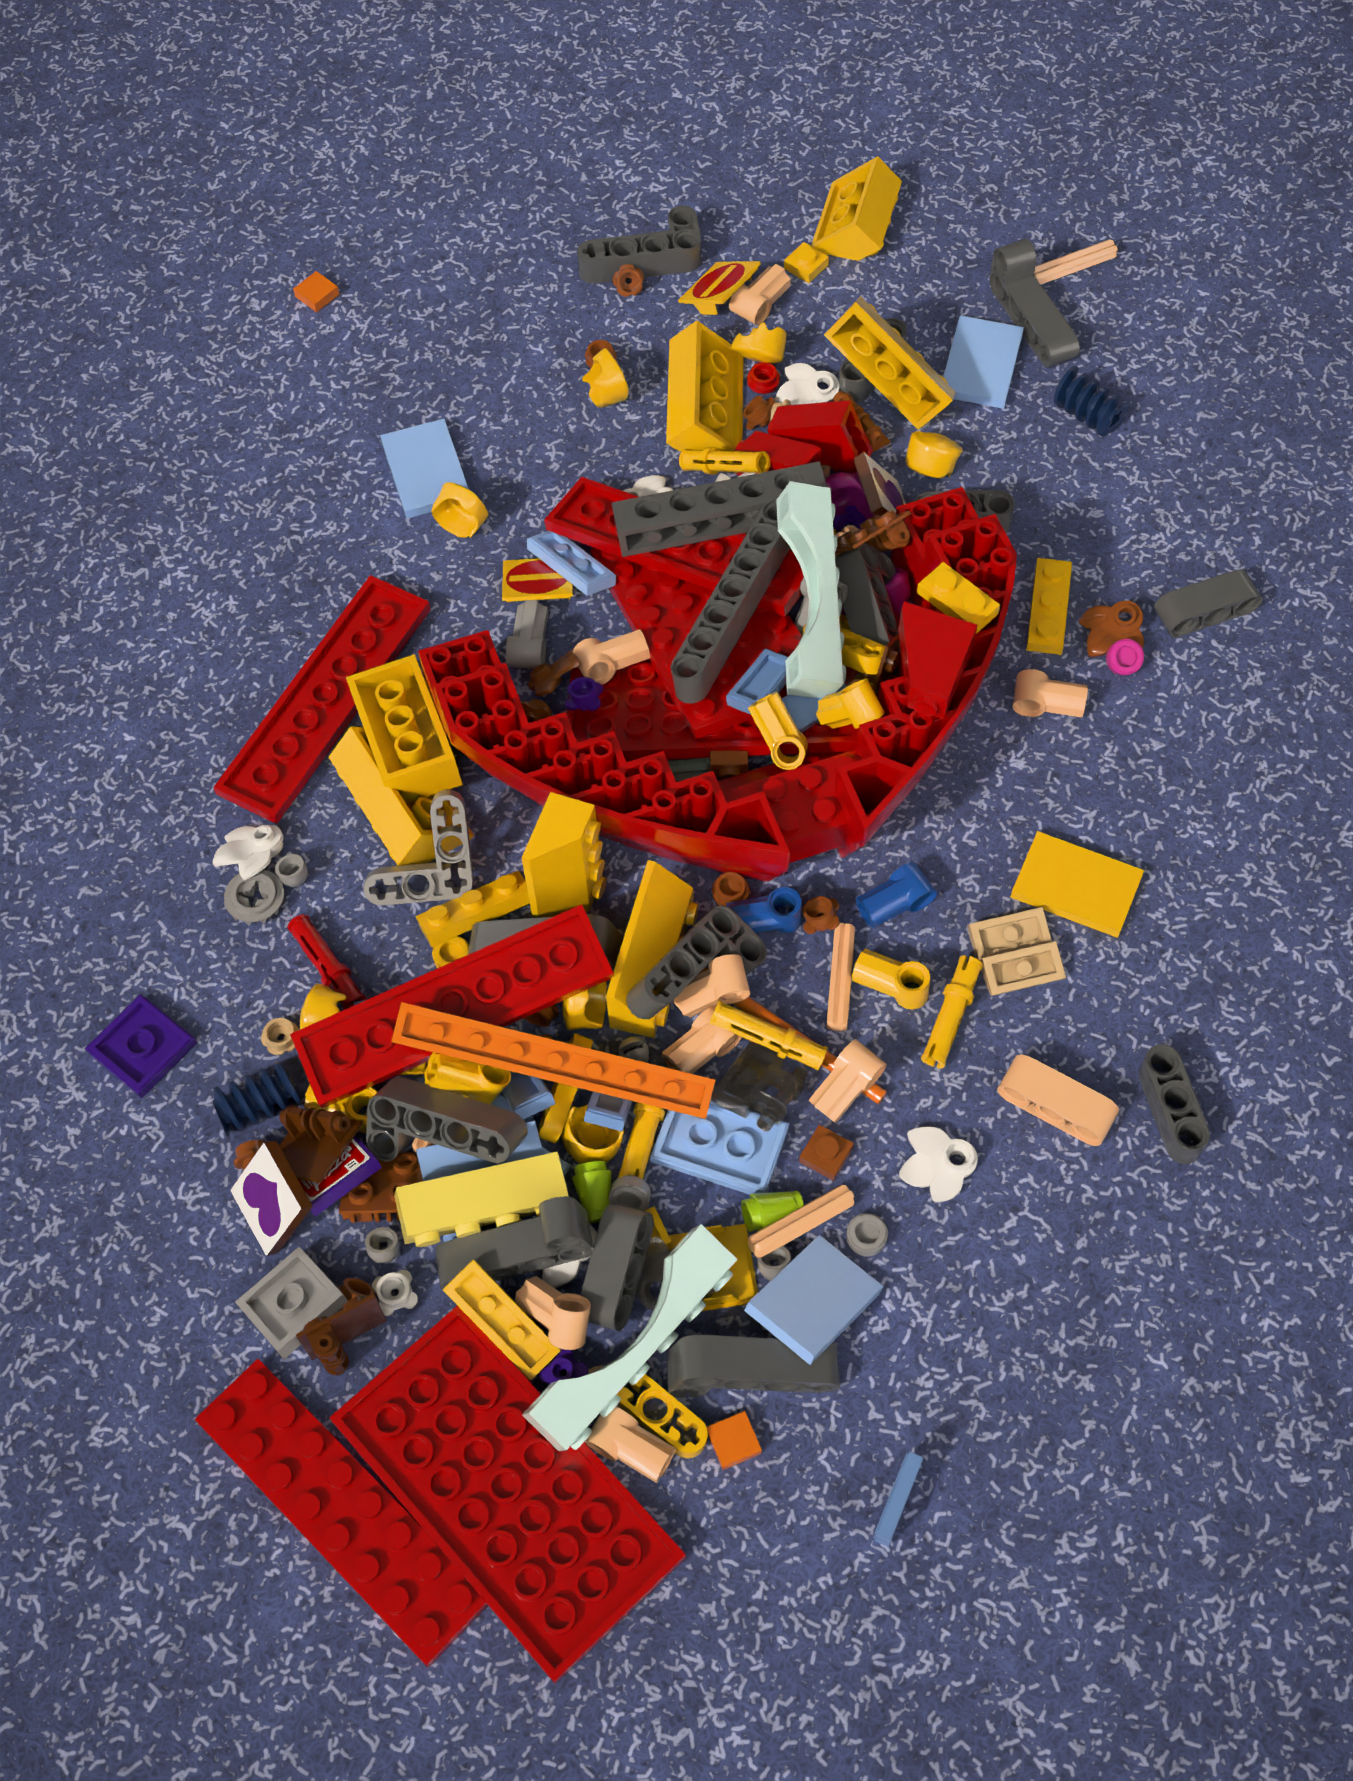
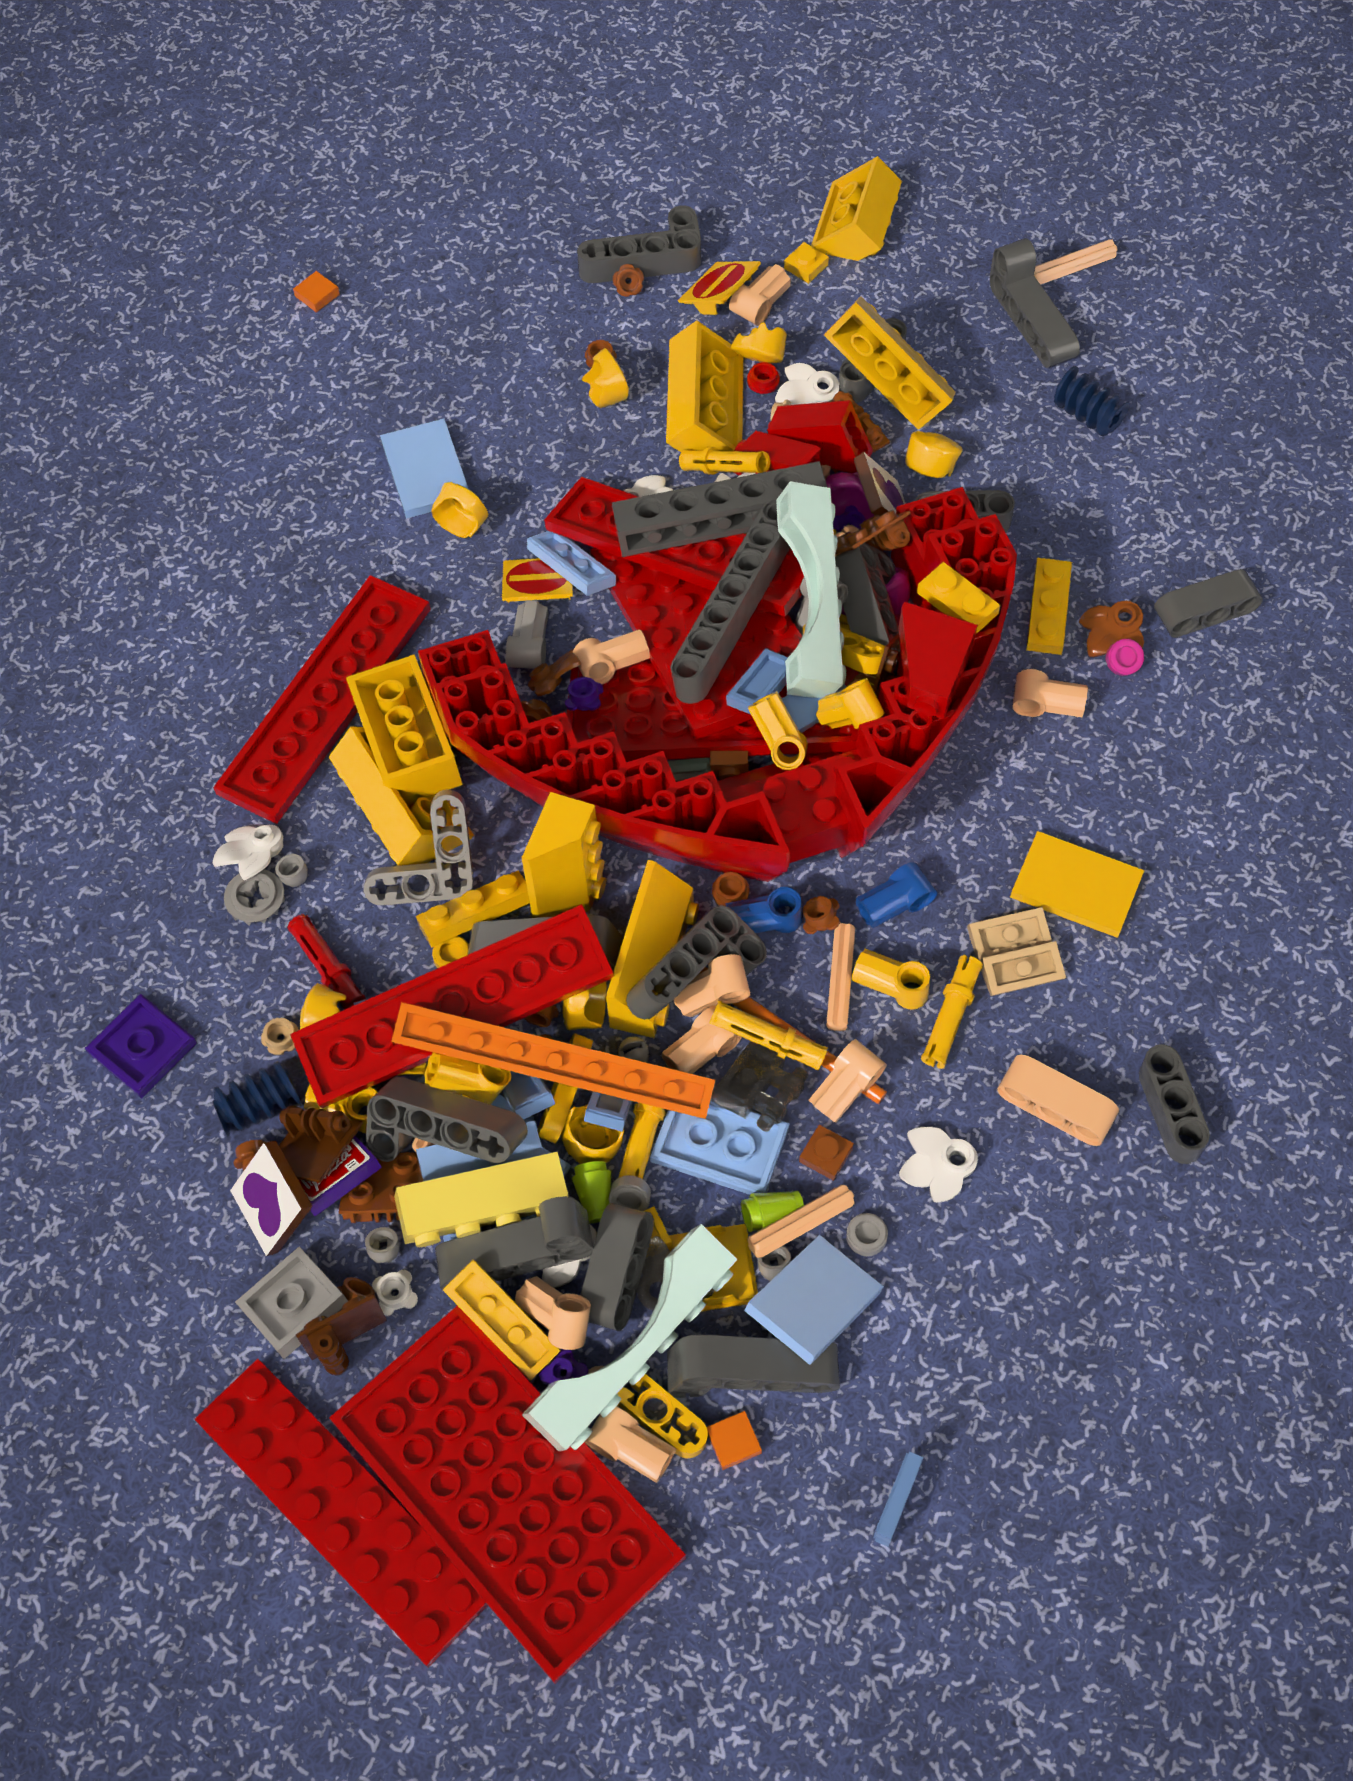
dark orange plate [743,395,776,430] -> none
light blue tile [943,315,1024,409] -> none

